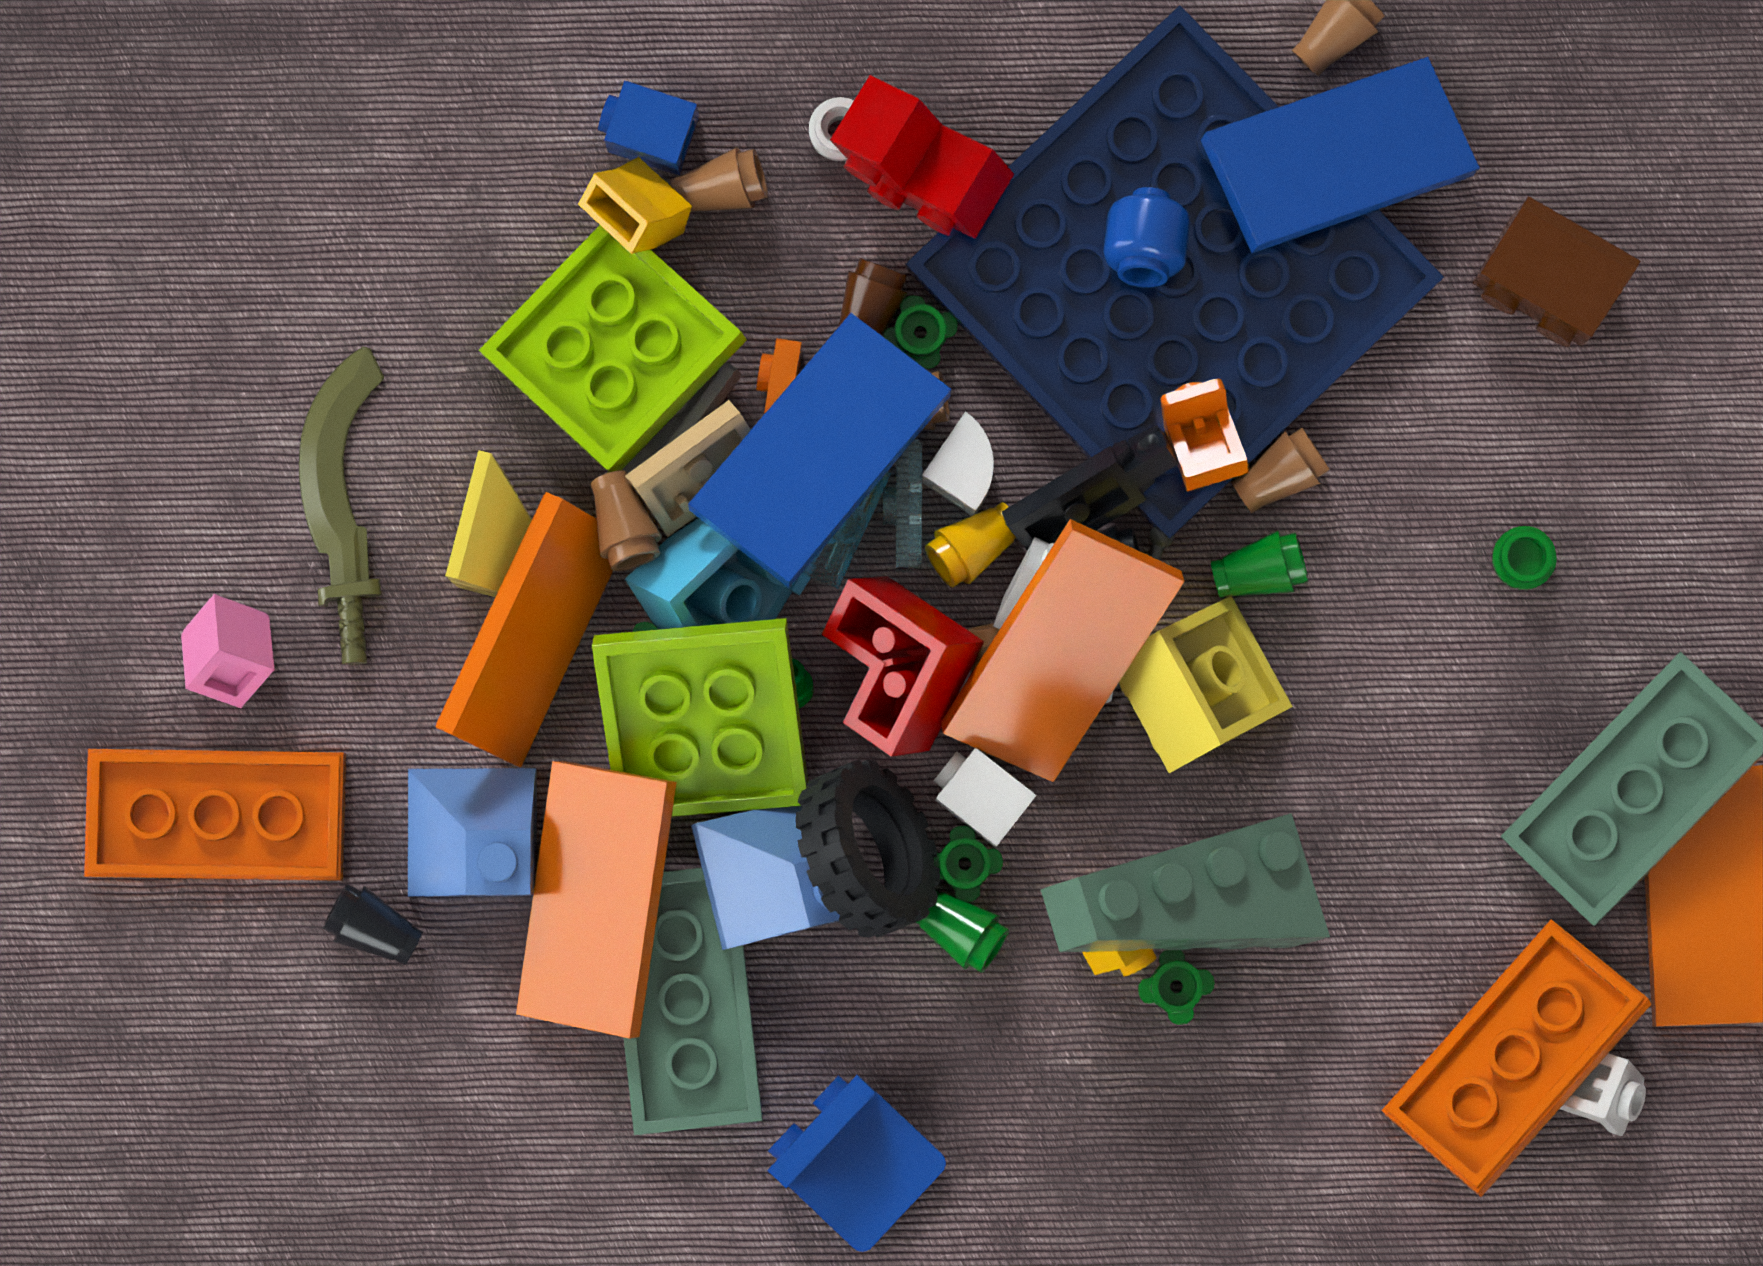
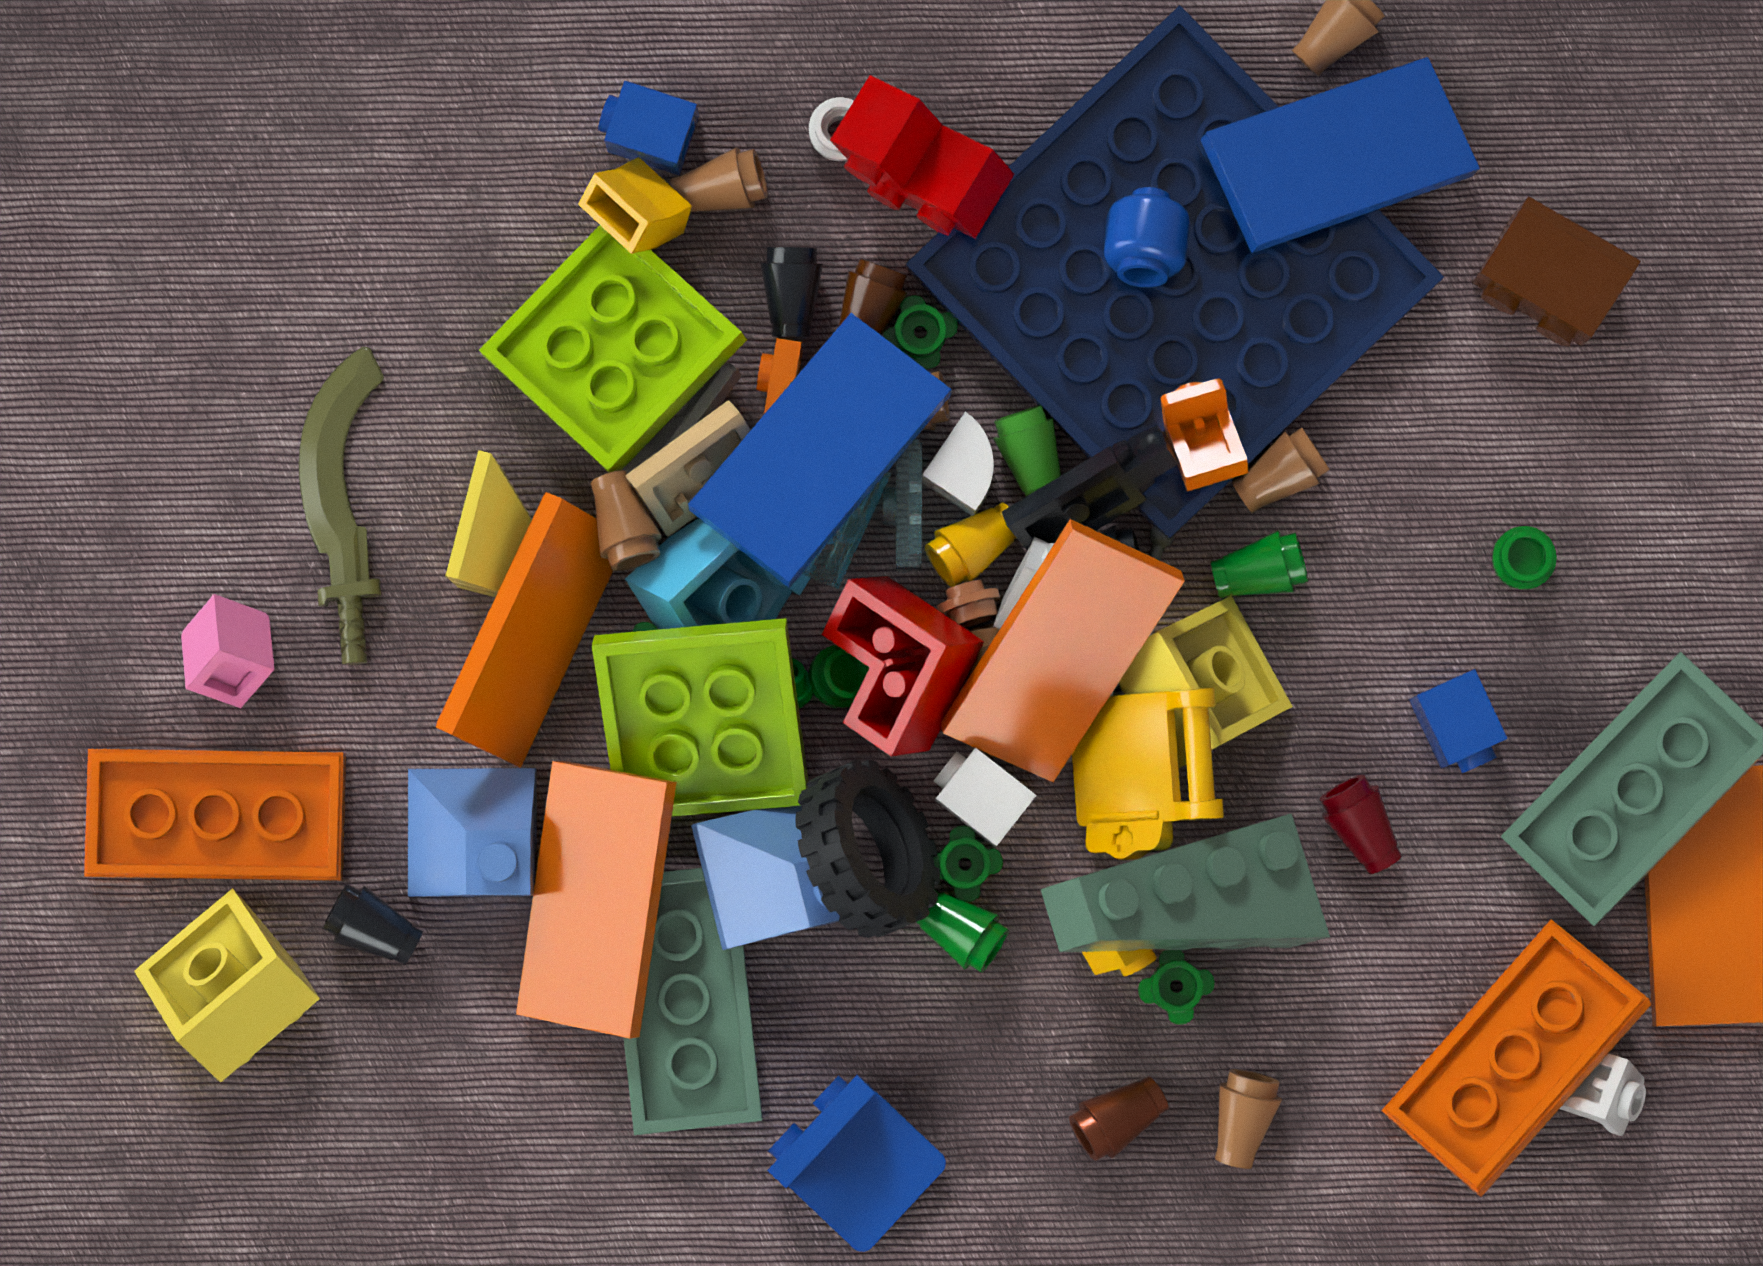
none -> light yellow slope [134,888,320,1082]
none -> black cone [760,247,823,337]
none -> green plate [809,645,869,709]
none -> nougat plate [937,580,1001,628]
none -> bright green cone [993,405,1061,496]
none -> copper cone [1069,1076,1169,1161]
none -> yellow piece [1072,687,1224,860]
none -> medium nougat cone [1215,1069,1282,1169]
none -> dark red cone [1320,775,1402,875]
none -> blue brick [1409,669,1508,773]

